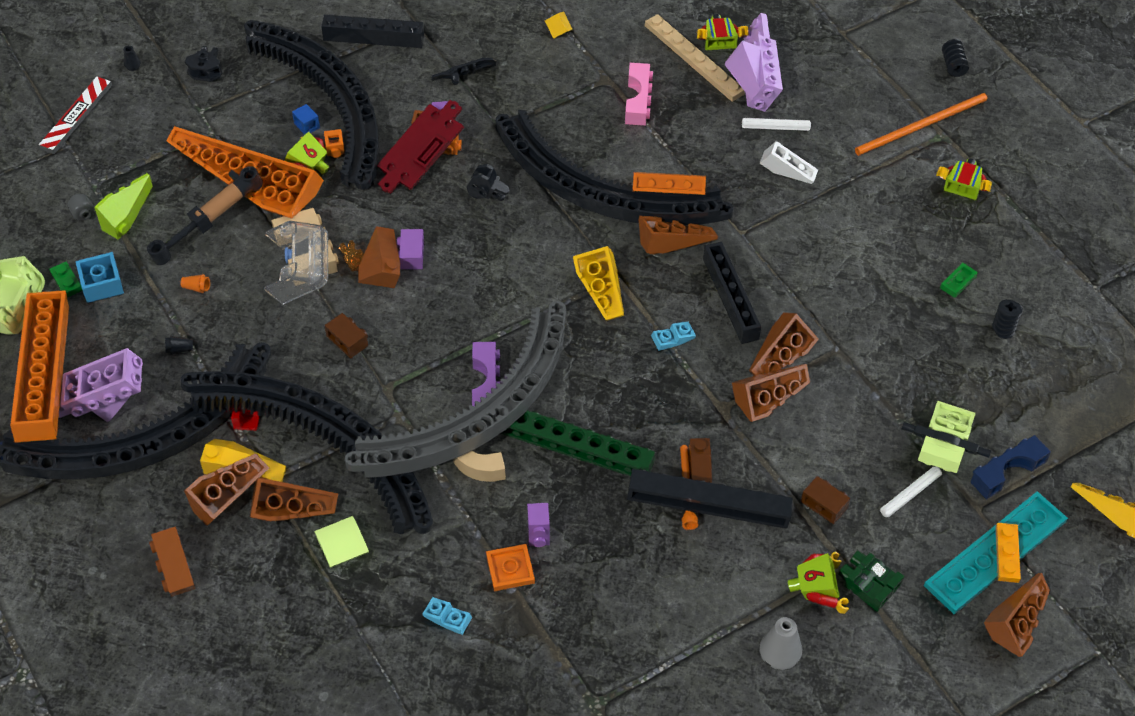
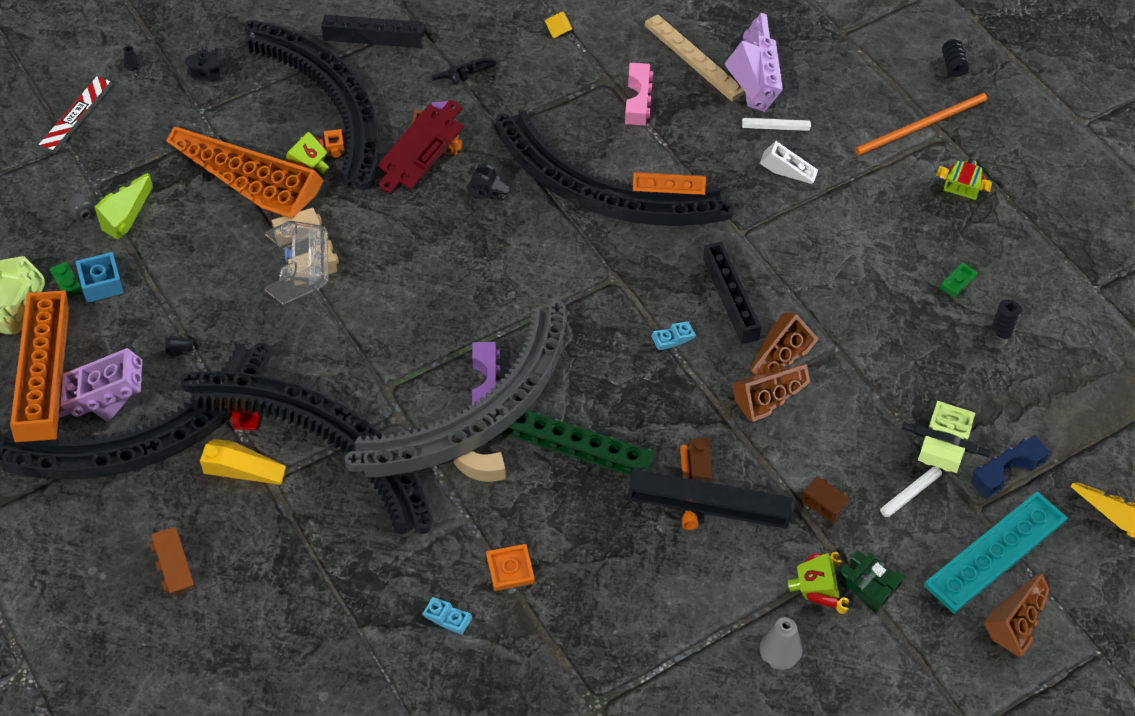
black piece [147,166,263,265] -> none
orange cone [181,275,210,293] -> none
dark orange wedge [184,454,269,526] -> none
dark orange wedge [250,477,338,522] -> none
blue brick [292,104,320,135] -> none
yellowish green slope [314,516,369,568] -> none
reddish brown brick [325,313,368,359] -> none
clear orange plate [339,240,364,272] -> none
dark orange wedge [358,226,400,288] -> none
medium lavender brick [397,229,424,269] -> none
medium lavender brick [527,503,550,547] -> none
yellow wedge [573,246,624,321] -> none
dark orange wedge [639,216,718,255] -> none
torso [697,14,749,50] -> none
light orange plate [995,523,1021,583] -> none

